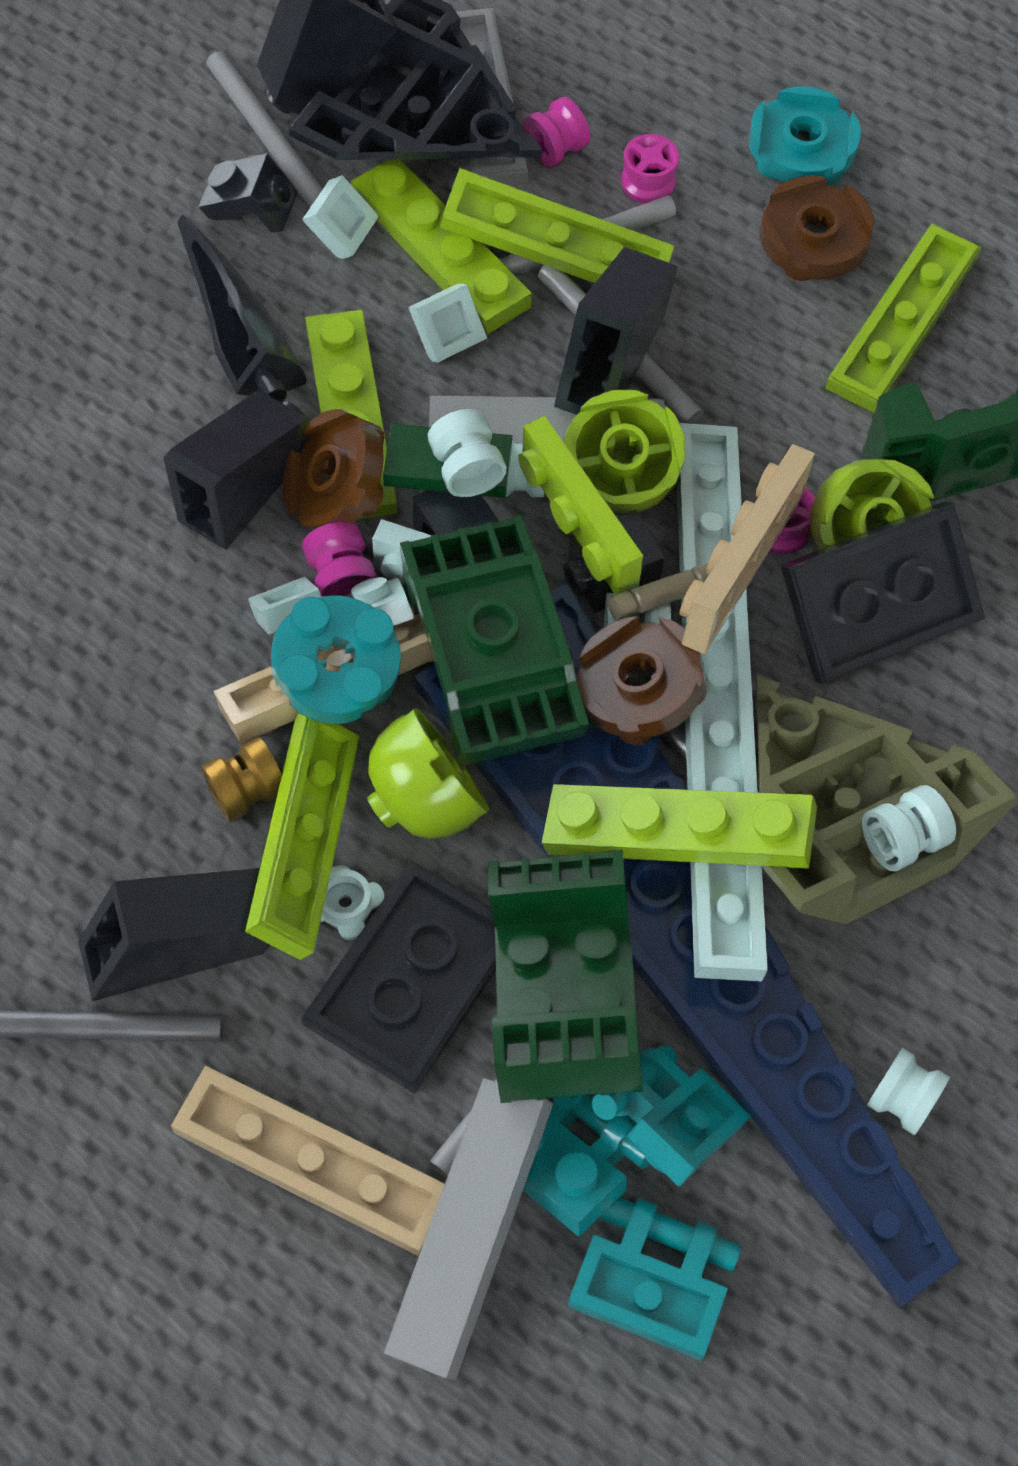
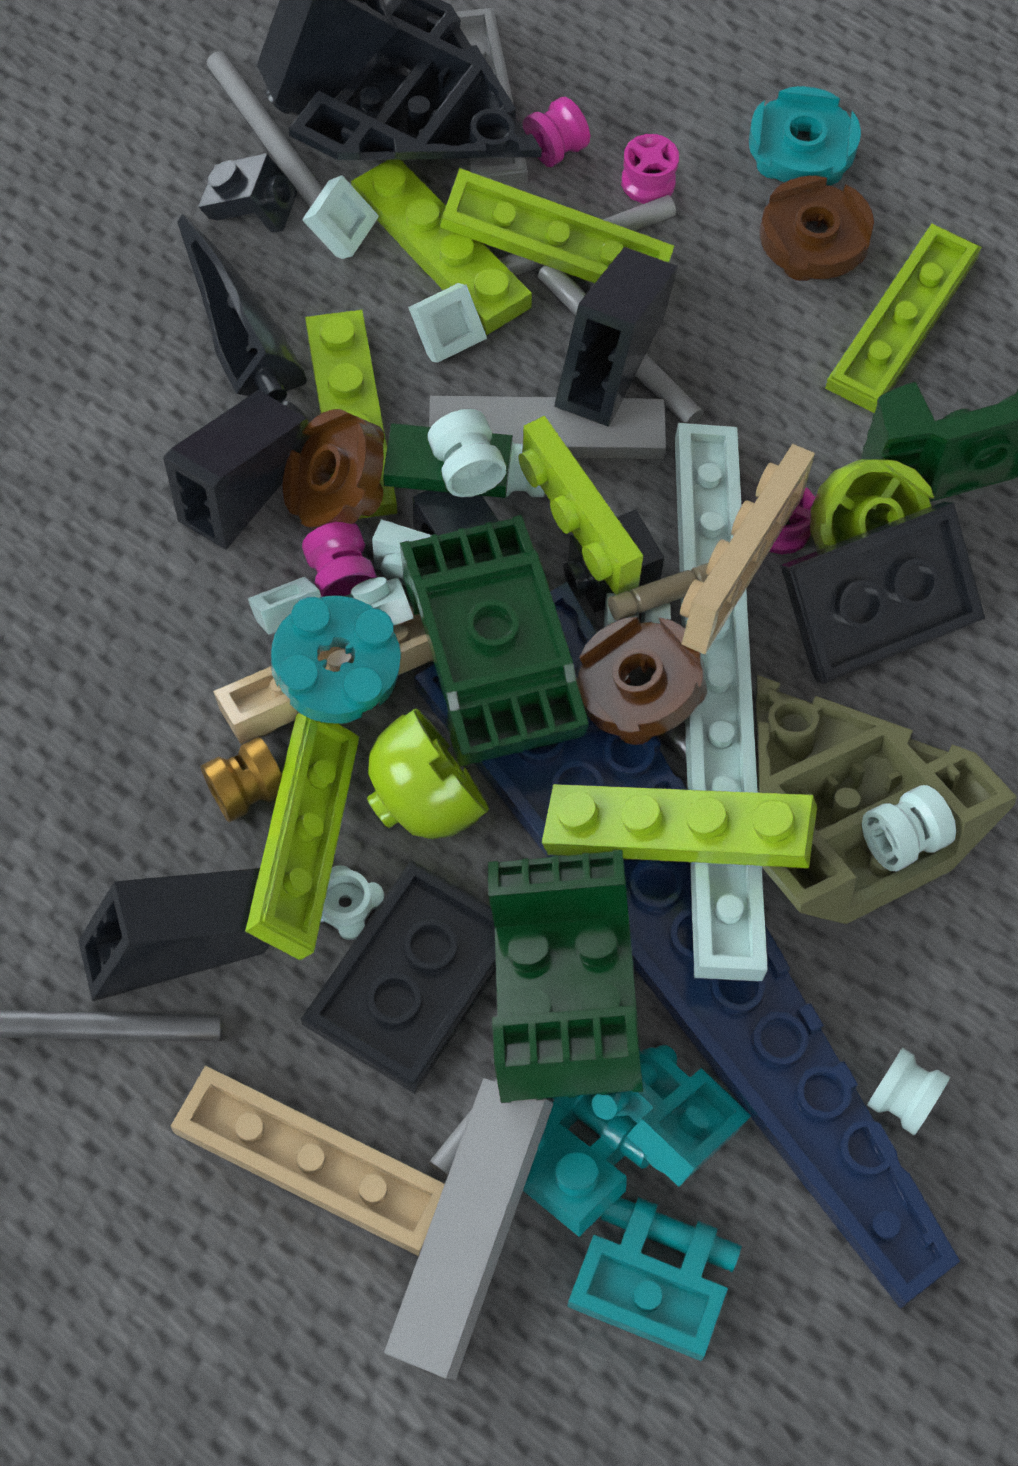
lime cylinder [564,390,685,515] -> none

